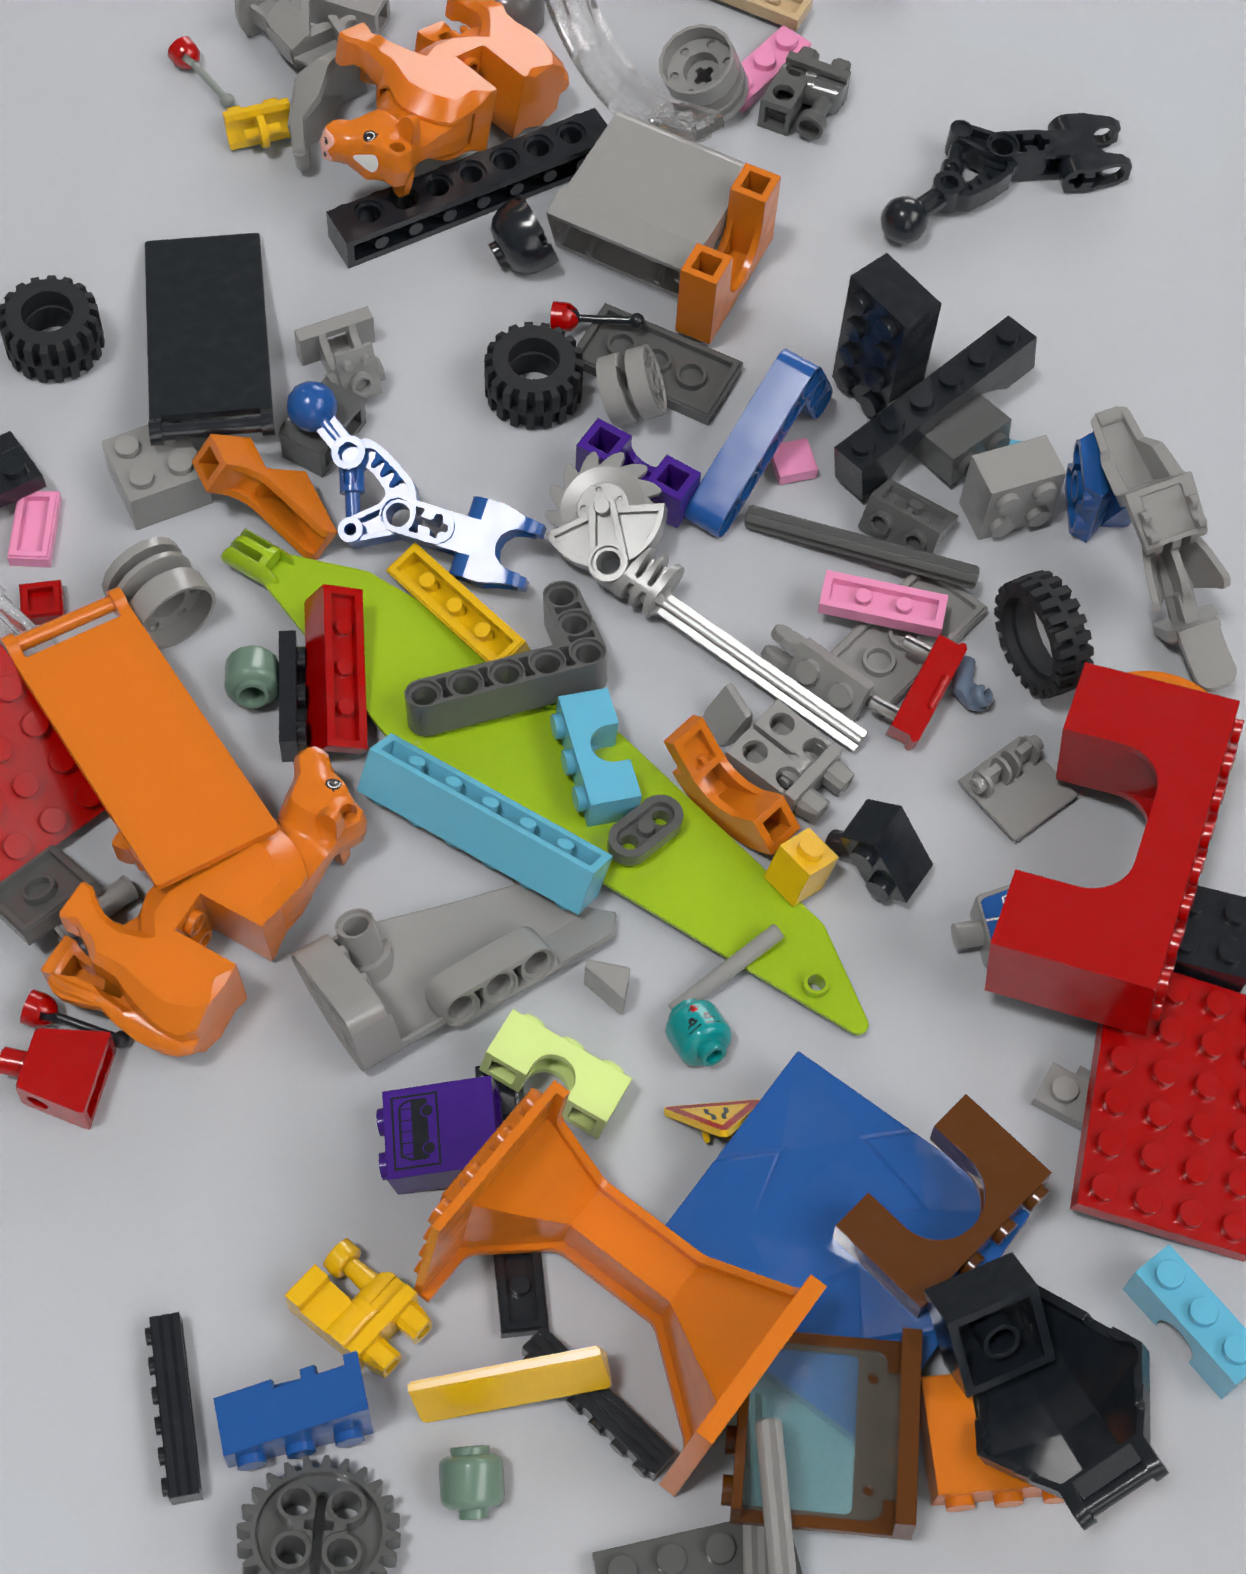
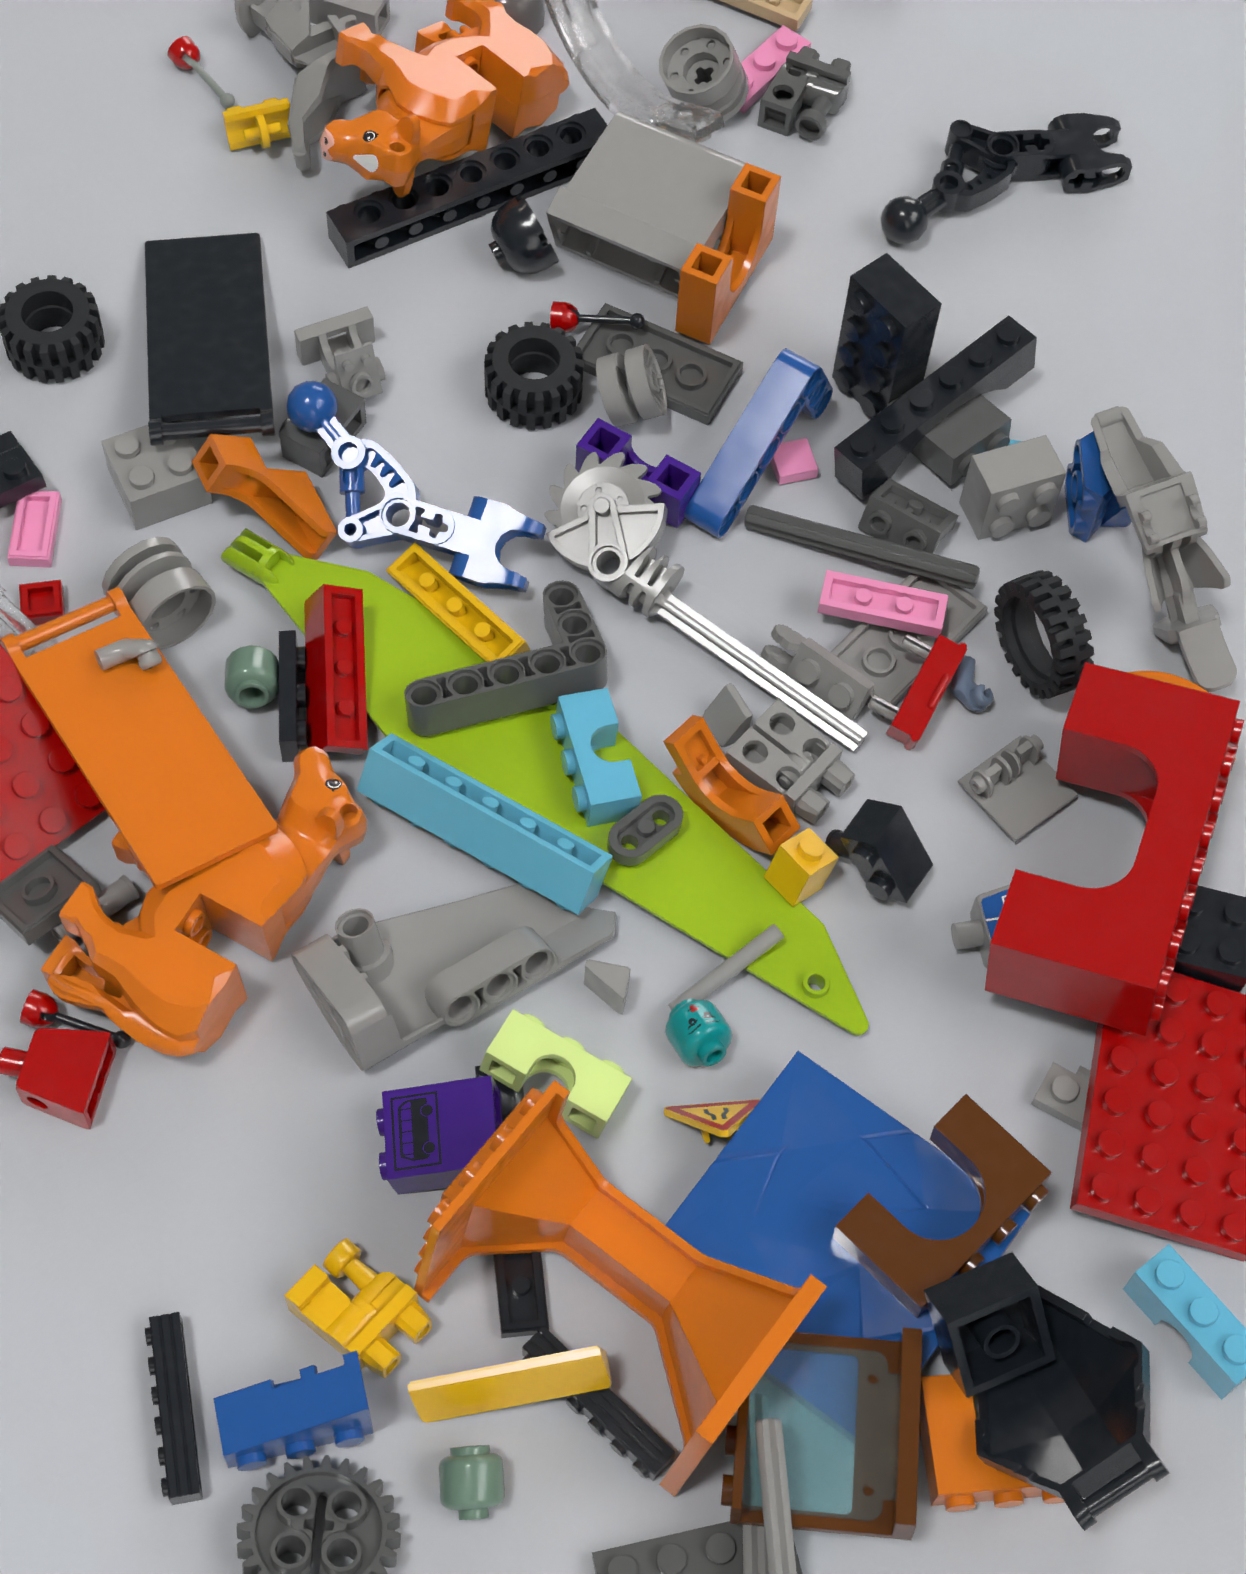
none -> light grey arm [94,638,162,671]

